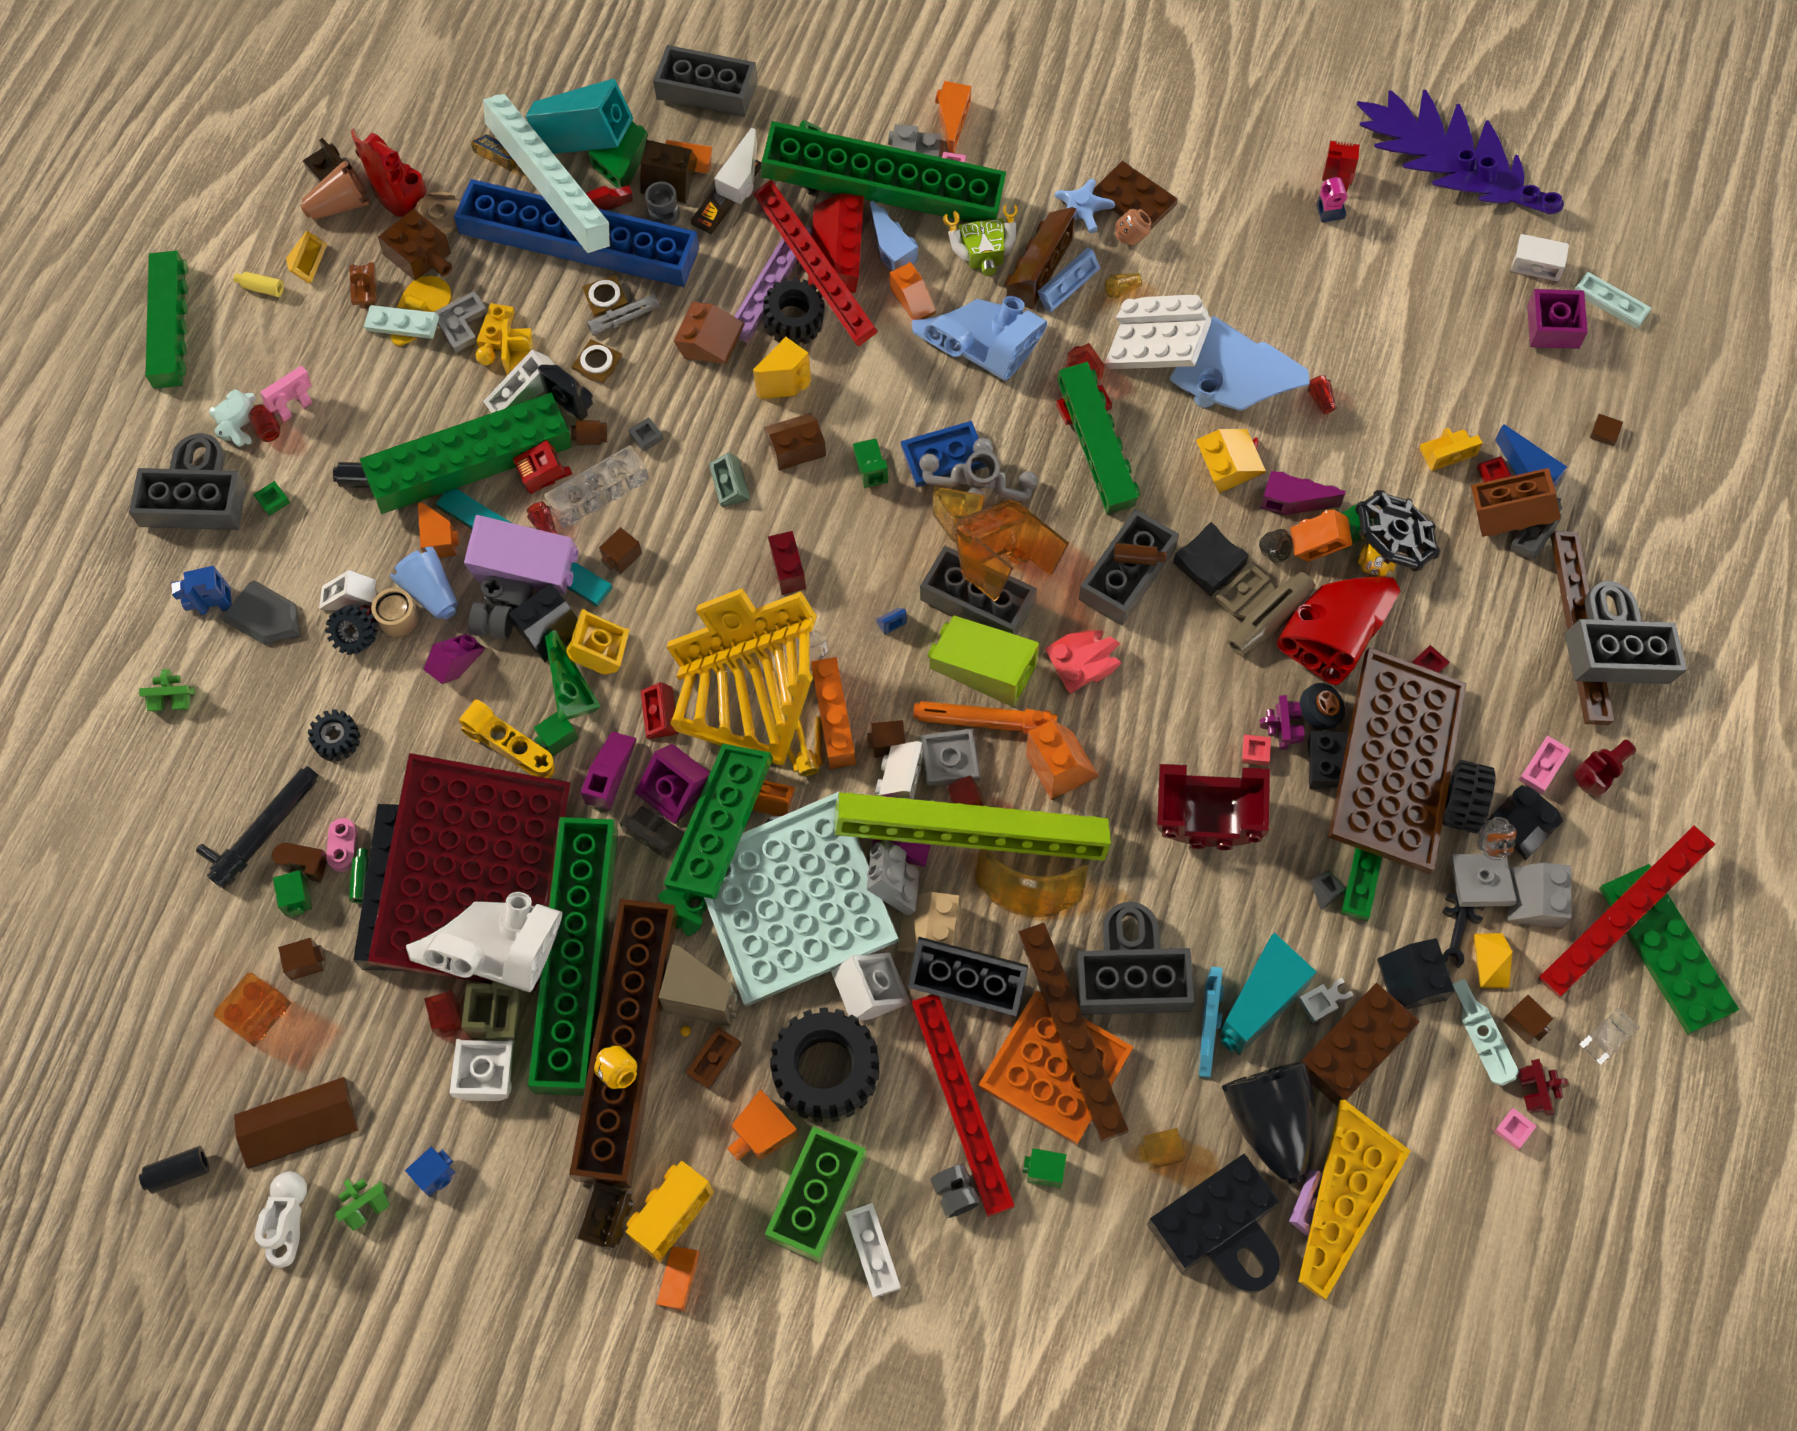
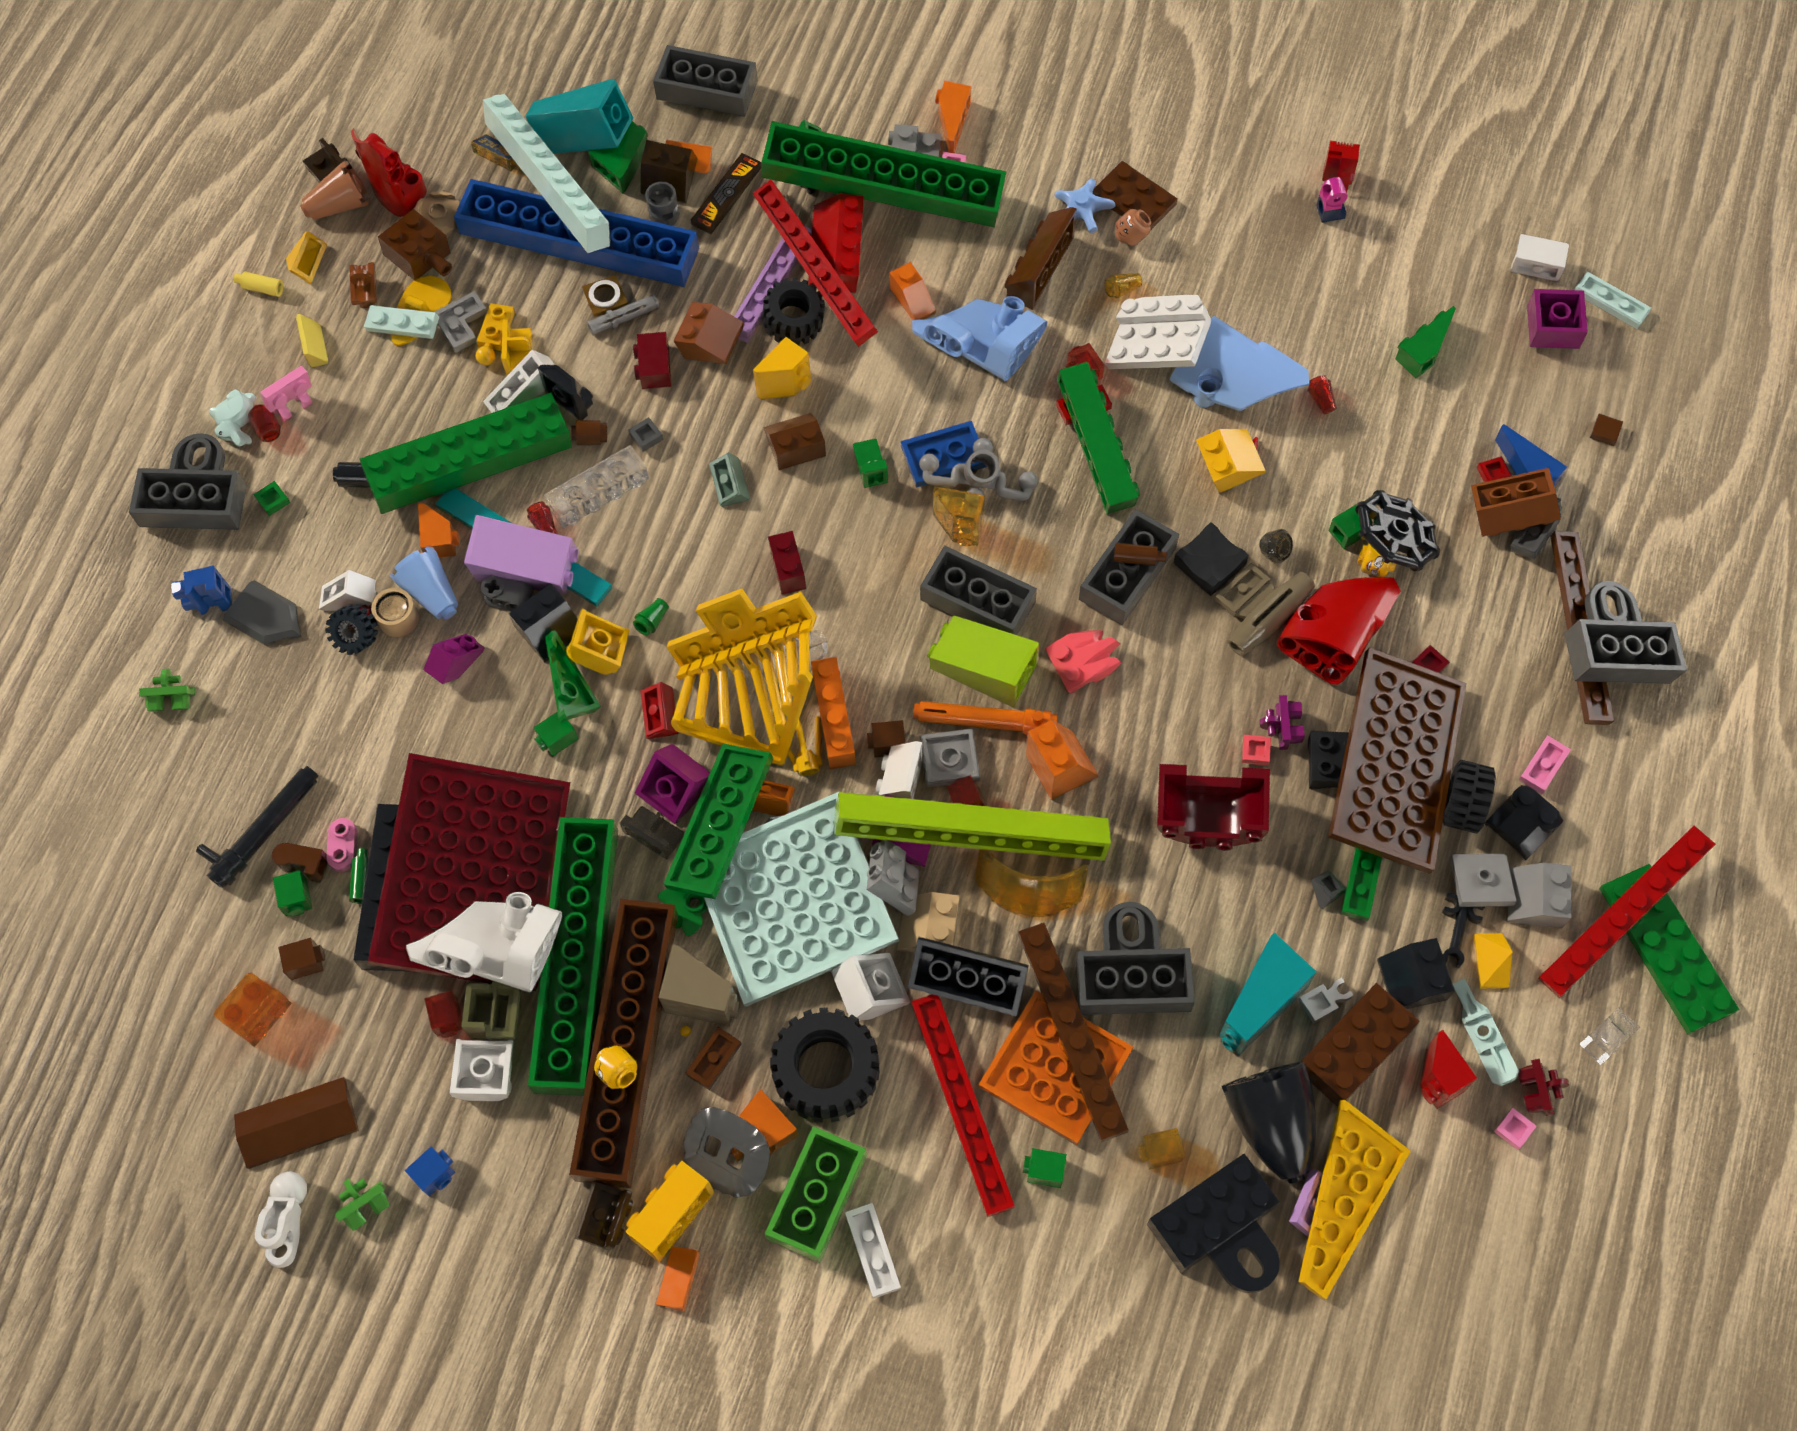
black brick [139,1146,210,1194] -> none
green brick [145,250,188,389] -> none
black bush [308,709,361,761] -> none
yellow piece [458,699,555,778] -> none
dark grey wheel [468,602,513,640] -> none
red piece [513,440,573,494] -> none
pearl gold piece [571,339,622,384] -> none
magenta slope [580,731,637,811] -> none
red tile [585,185,633,211] -> none
reddish brown brick [599,527,642,574] -> none
white slope [714,128,757,204] -> none
light blue slope [870,200,918,271] -> none
blue slope [876,608,907,634] -> none
dark grey wheel [930,1164,981,1218] -> none
torso [943,204,1018,276] -> none
clear orange windscreen [954,500,1069,601] -> none
light blue tile [1037,248,1101,312] -> none
medium azure wing [1199,966,1224,1078] -> none
magenta slope [1260,470,1346,515] -> none
orange brick [1290,510,1353,562] -> none
black wheel [1300,683,1345,730] -> none
dark purple plant [1357,90,1564,215] -> none
yellow panel [1419,428,1483,471] -> none
clear head [1478,817,1517,860] -> none
reddish brown brick [1503,995,1554,1045] -> none
dark red piece [1574,740,1636,798] -> none
none -> light yellow slope [296,314,328,368]
none -> dark red brick [633,332,672,389]
none -> green cone [633,598,669,636]
none -> dark grey piece [682,1107,770,1198]
none -> green slope [1395,306,1456,378]
none -> red slope [1420,1030,1478,1109]

